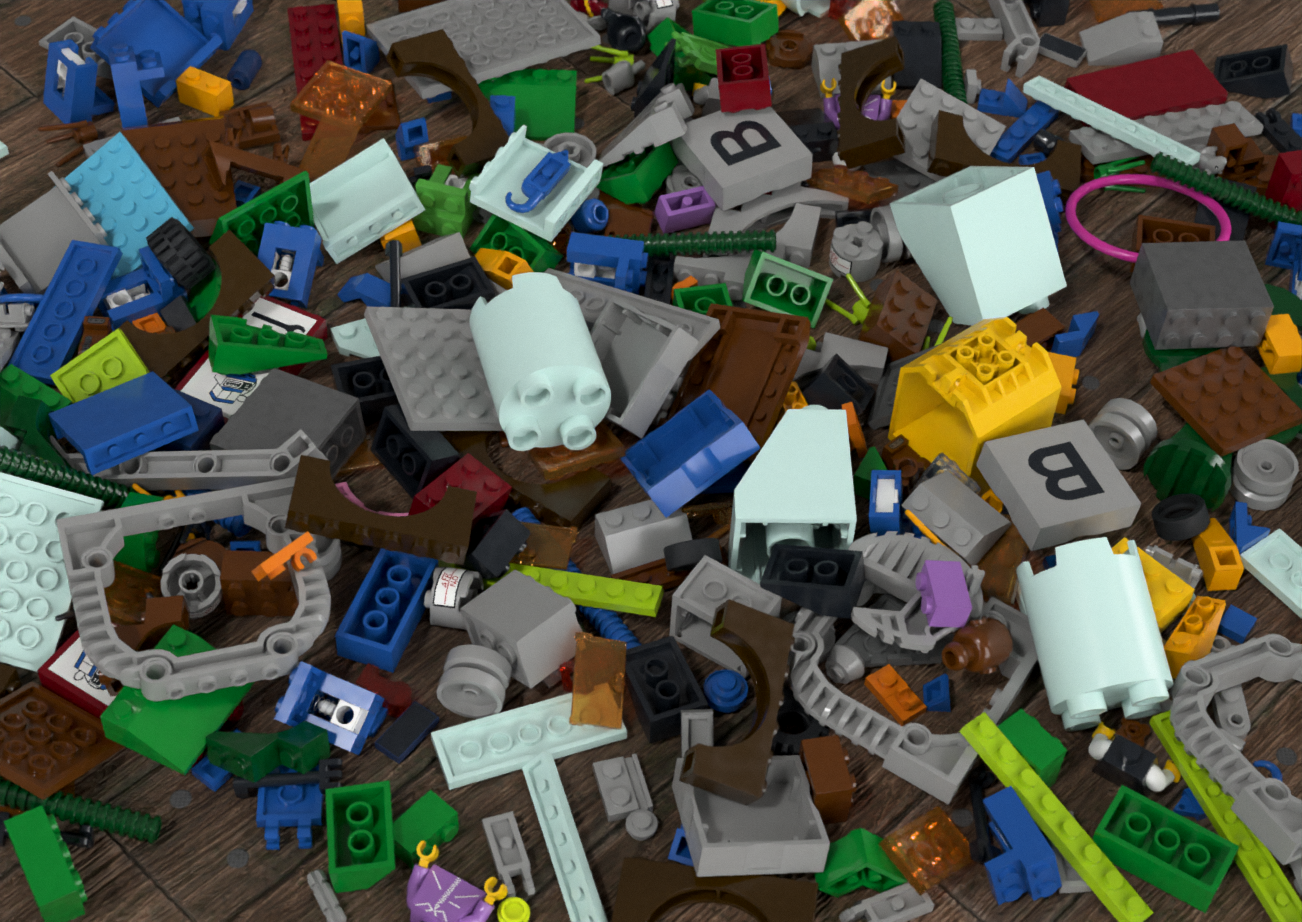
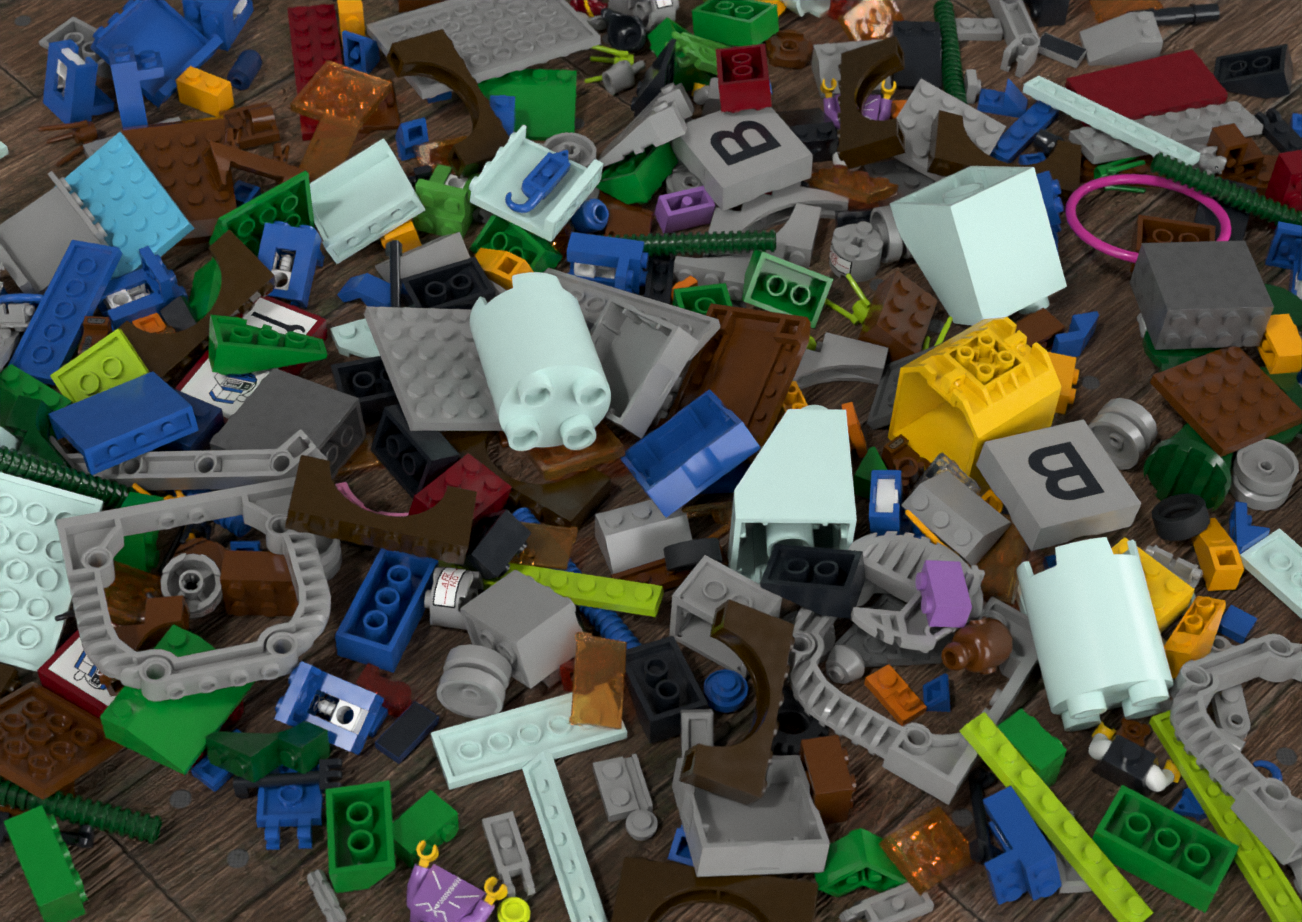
black tyre [146,217,215,289] -> none
orange plate [251,531,317,581] -> none
black slope [802,353,875,416] -> none

